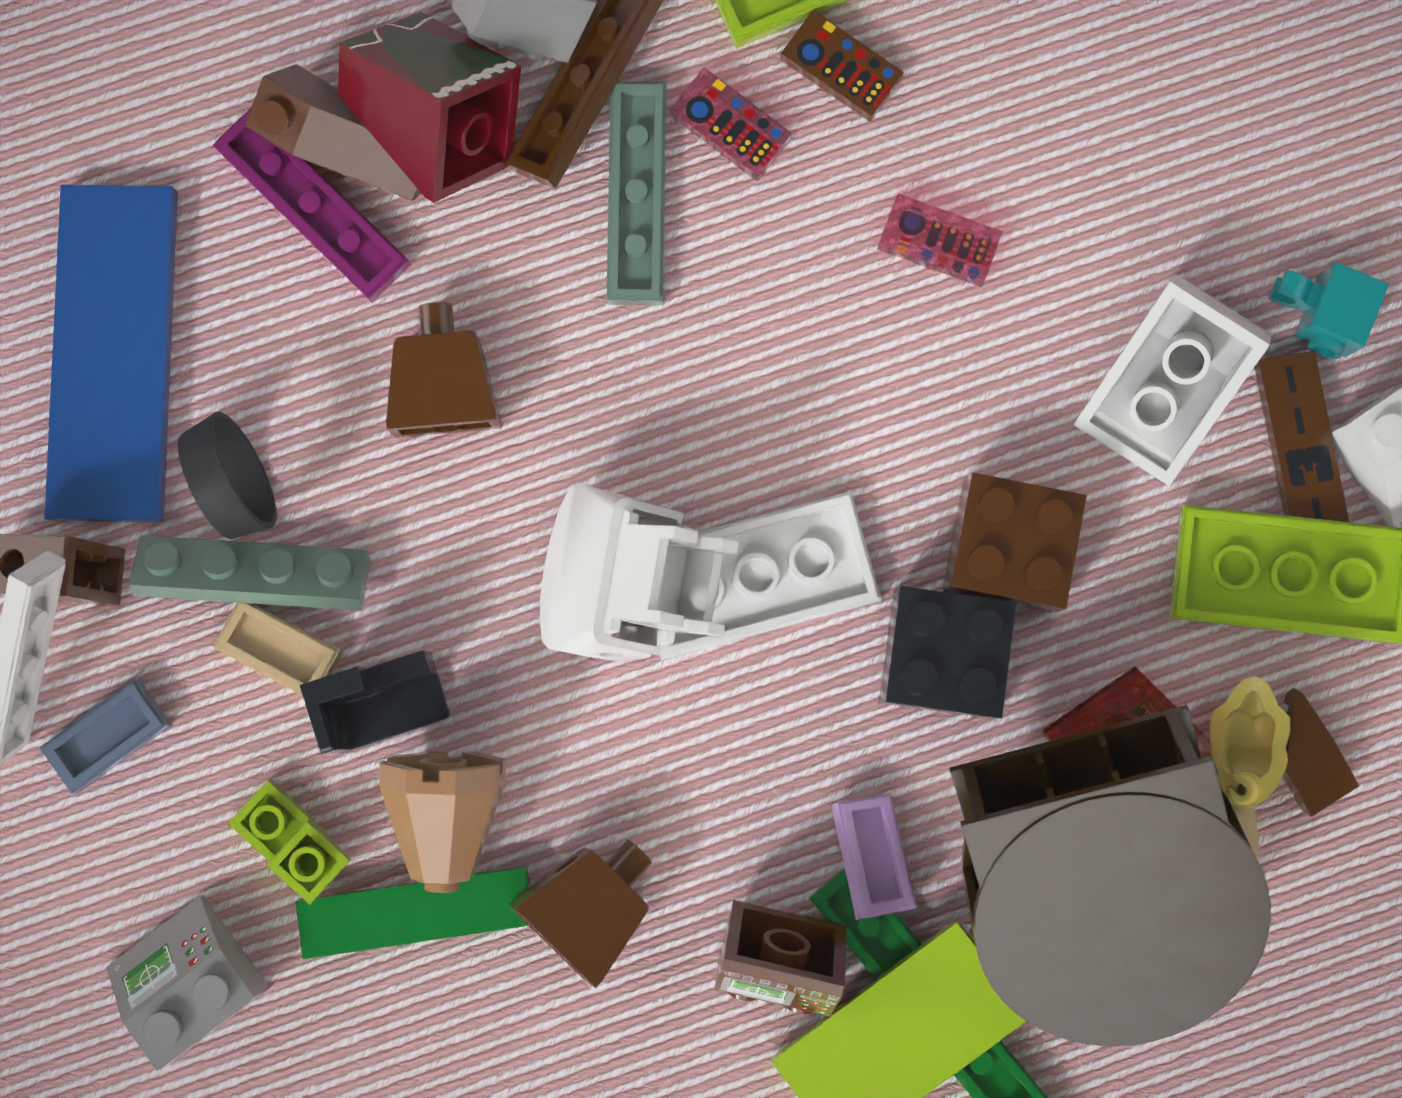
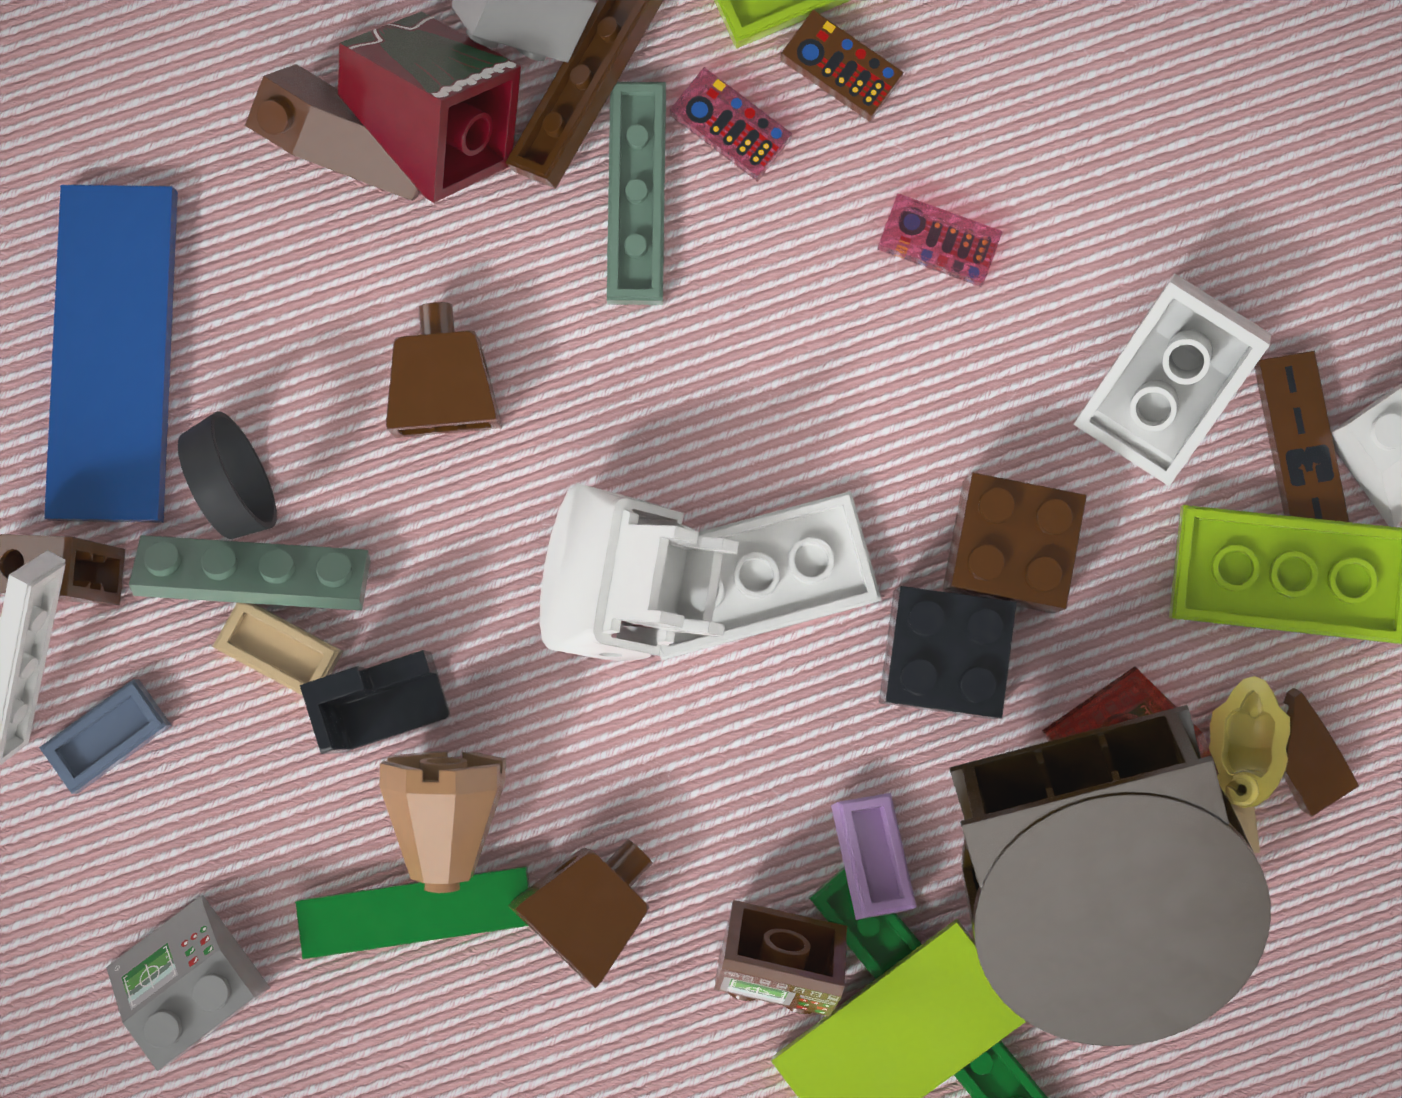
magenta tile [213,108,412,303] -> none
lime slope [228,779,351,905] -> none
teal brick [1268,262,1389,359] -> none

